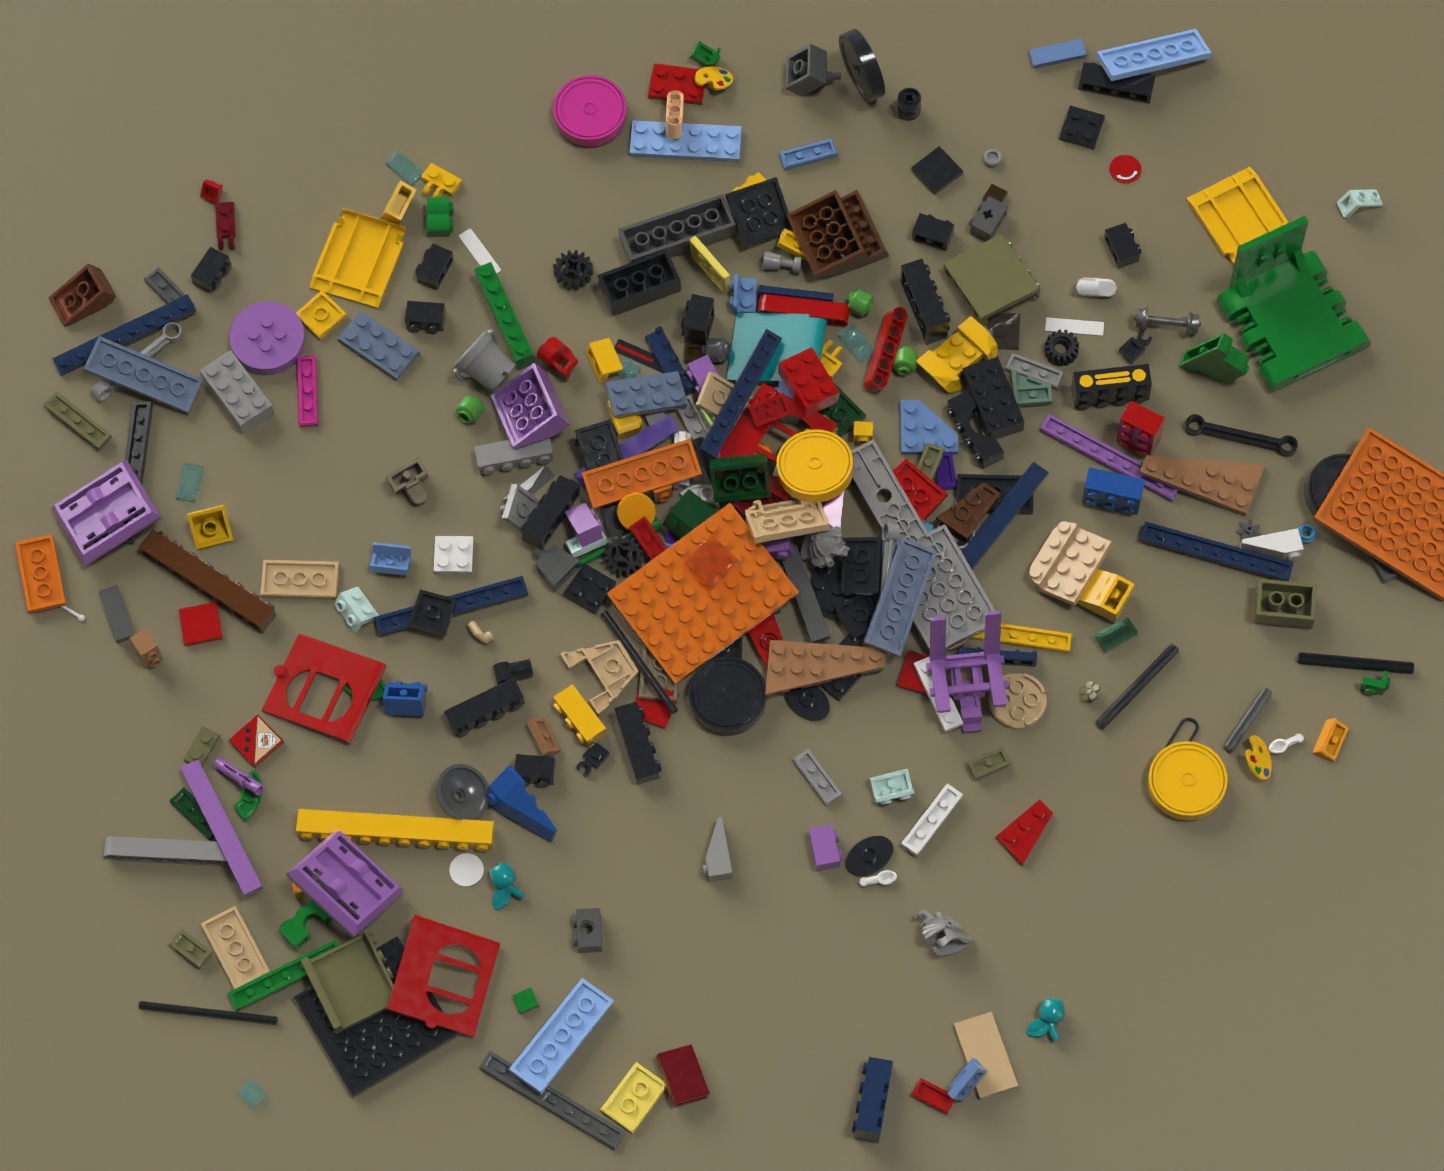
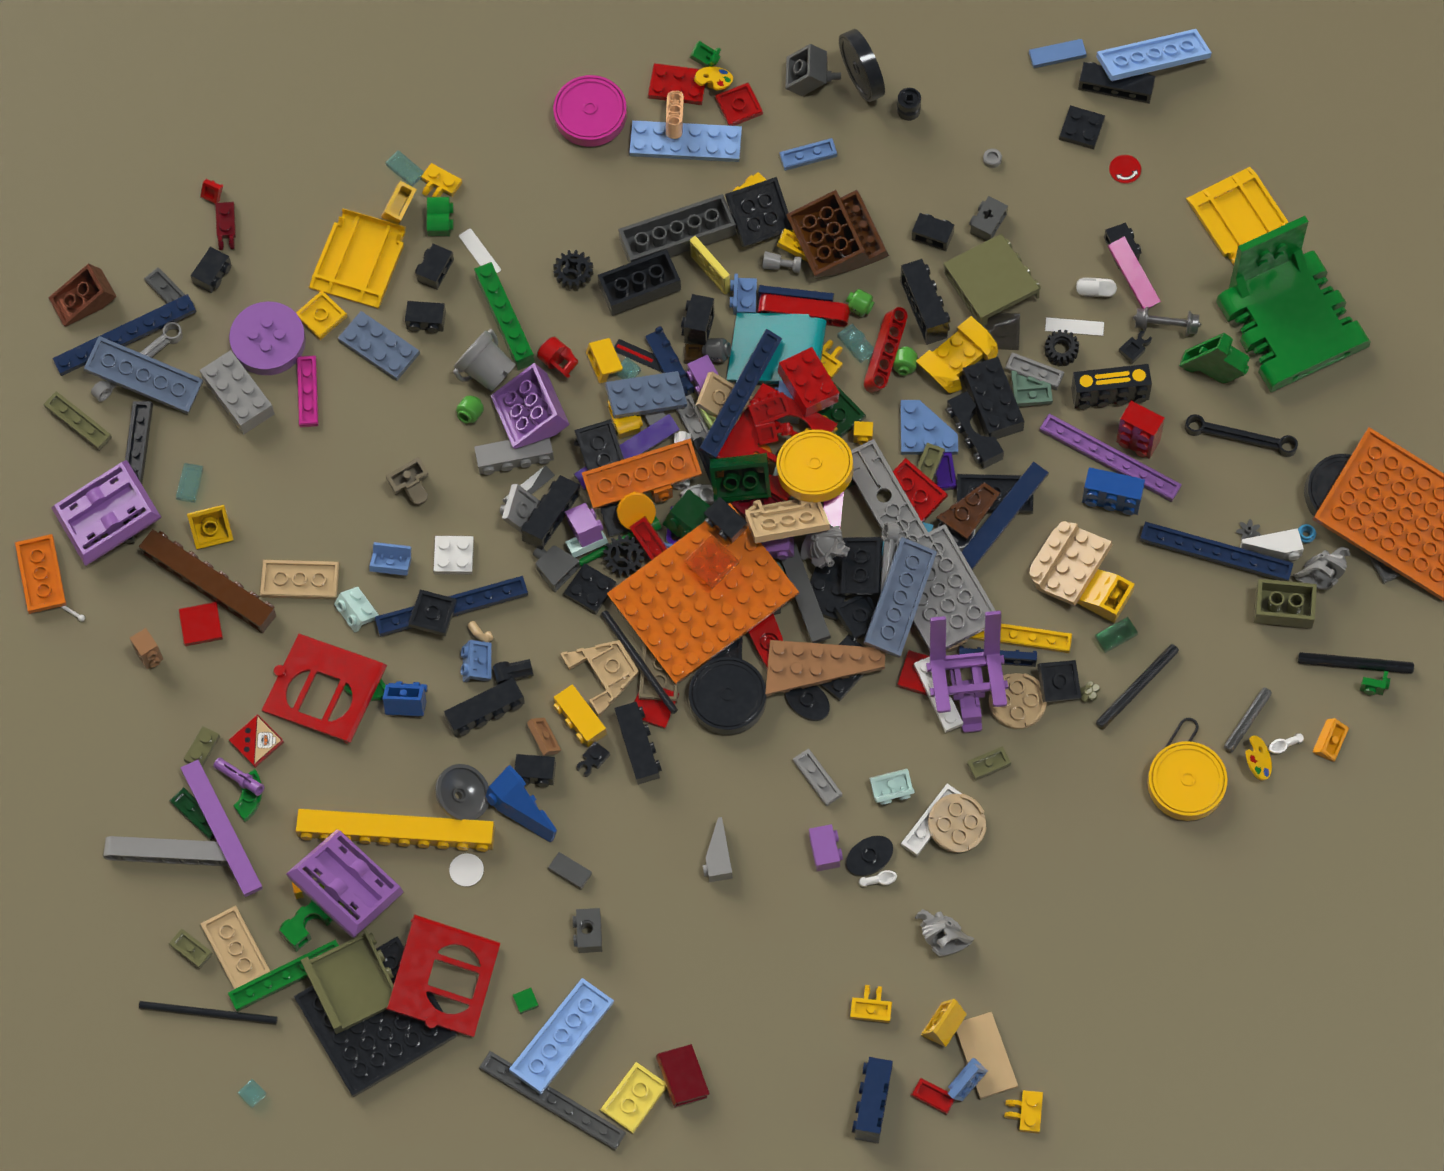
dark grey tile [99,585,135,643] -> none
teal piece [490,863,525,910] -> none
black tile [911,146,963,195] -> none
dark brown tile [982,184,1008,203] -> none
red wing [996,799,1053,867] -> none
teal piece [1026,998,1065,1042] -> none
medium nougat wing [1139,455,1265,516] -> none
light aqua bracket [1337,189,1383,218] -> none
none -> medium blue bracket [461,640,491,682]
none -> dark grey tile [548,852,592,890]
none -> black brick [704,497,748,543]
none -> red tile [715,82,763,126]
none -> red plate [756,422,793,445]
none -> yellow hinge [850,985,892,1023]
none -> yellow slope [921,999,967,1047]
none -> tan tile [928,794,987,853]
none -> yellow hinge [1004,1090,1043,1134]
none -> black hinge [1037,660,1082,703]
none -> tile [1107,236,1161,309]
none -> light grey helmet [1294,547,1350,590]

